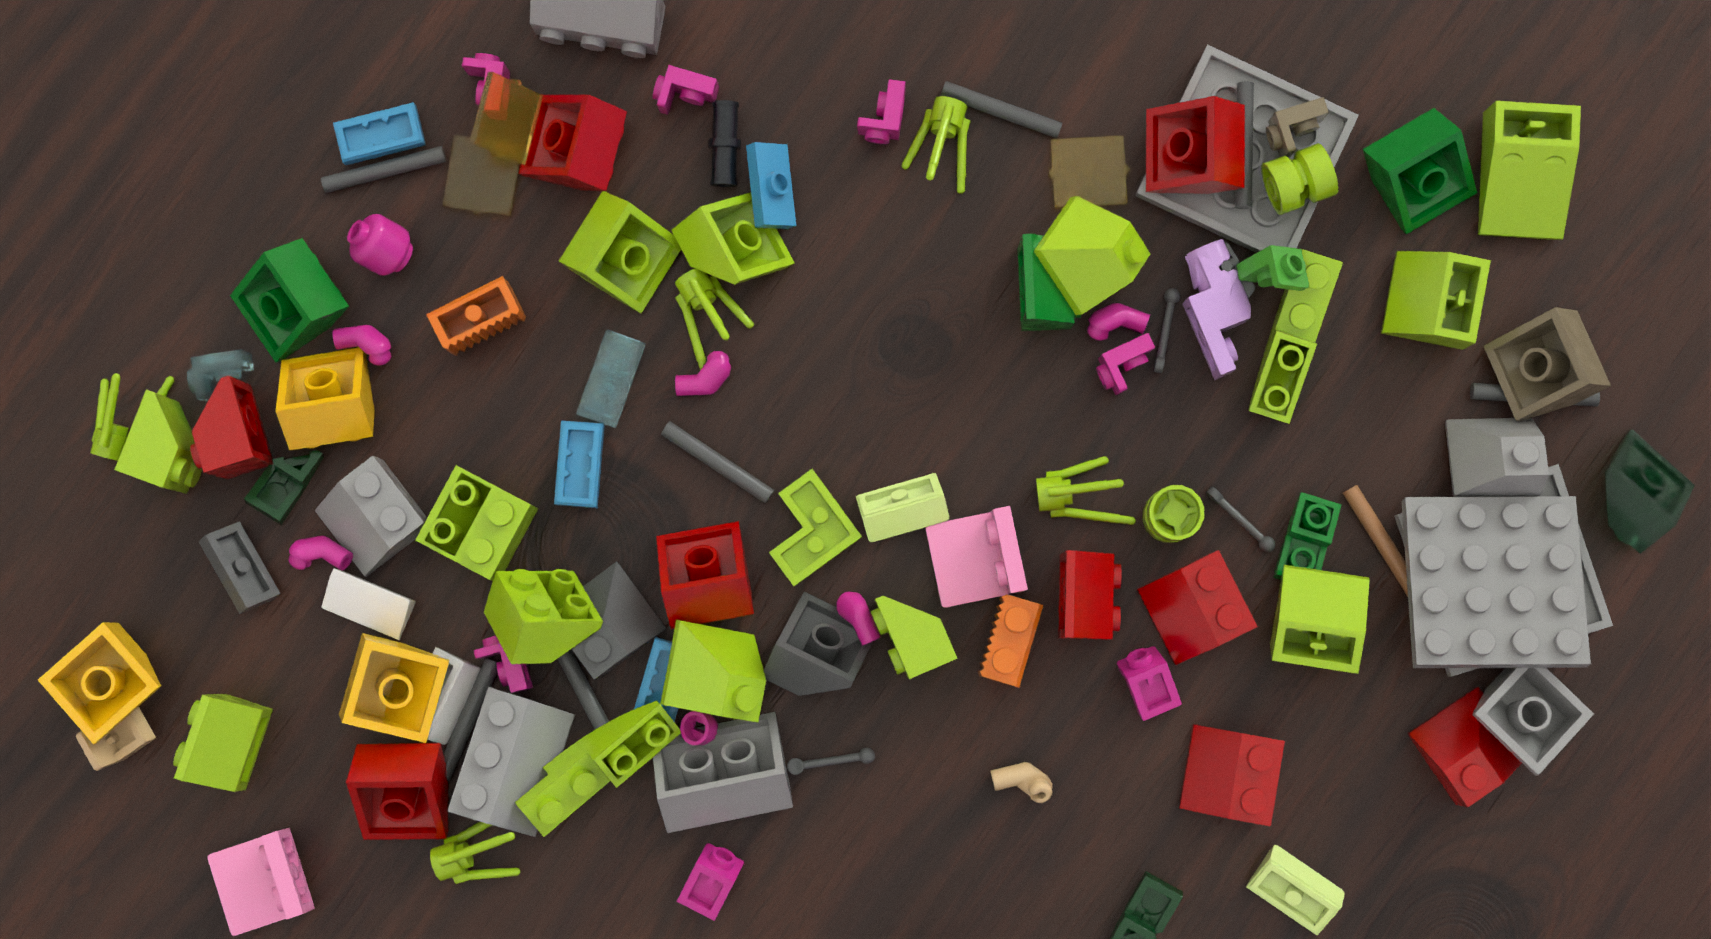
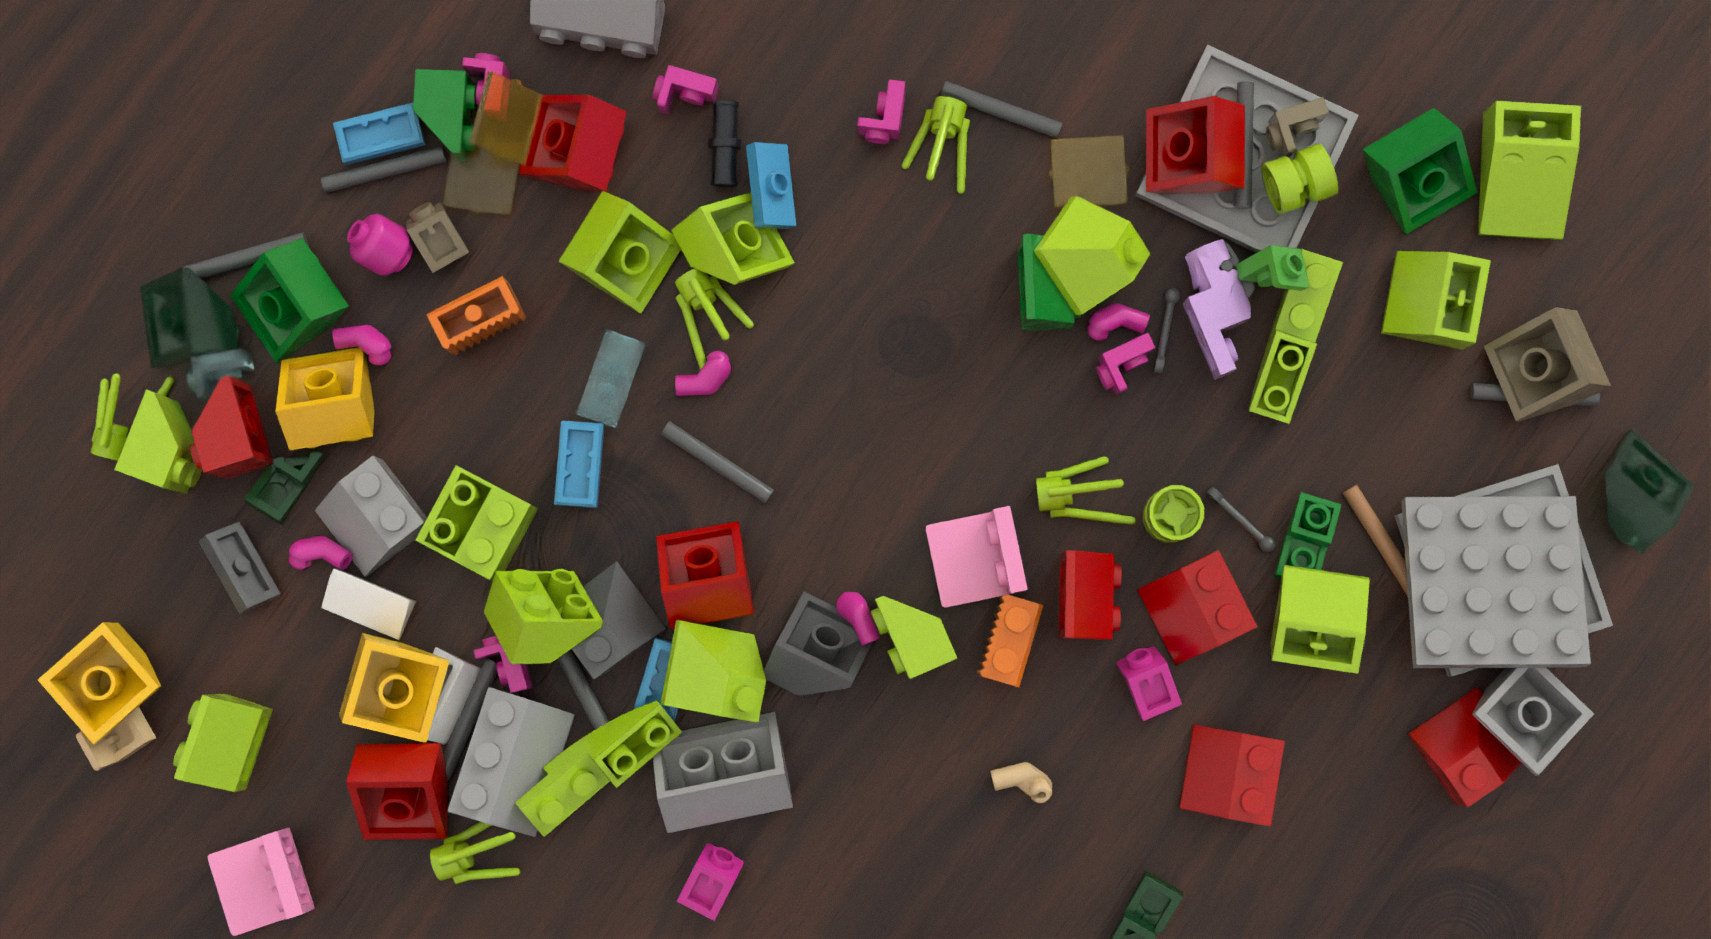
dark pink hinge [680,711,718,745] -> none
lime plate [769,469,862,587] -> none
dark grey hinge [787,747,875,775] -> none
yellowish green slope [856,473,949,542] -> none
yellowish green slope [1246,845,1345,935] -> none
light grey slope [1445,418,1549,497] -> none
none -> clear green slope [140,268,239,368]
none -> dark grey bar [182,232,309,283]
none -> dark tan bracket [405,202,469,273]
none -> green slope [413,69,478,163]

